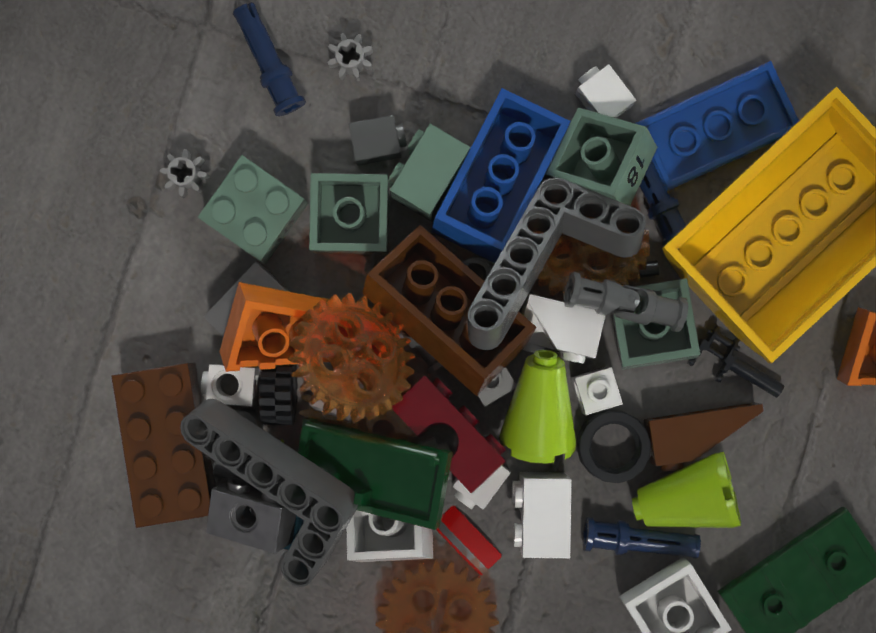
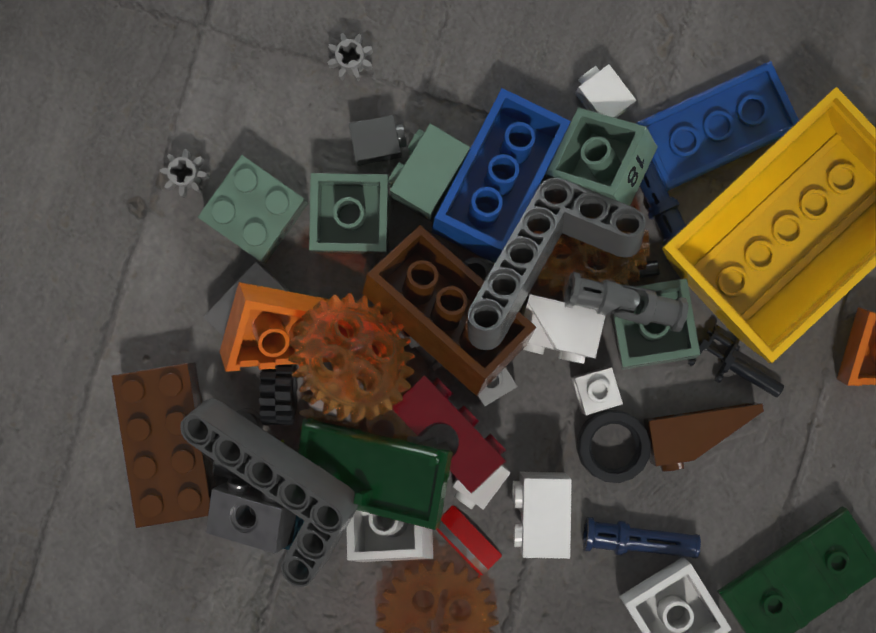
white brick [201,364,260,406] -> none
dark blue pin [233,2,306,117] -> none
lime cone [500,350,576,464] -> none
lime cone [632,452,741,528] -> none

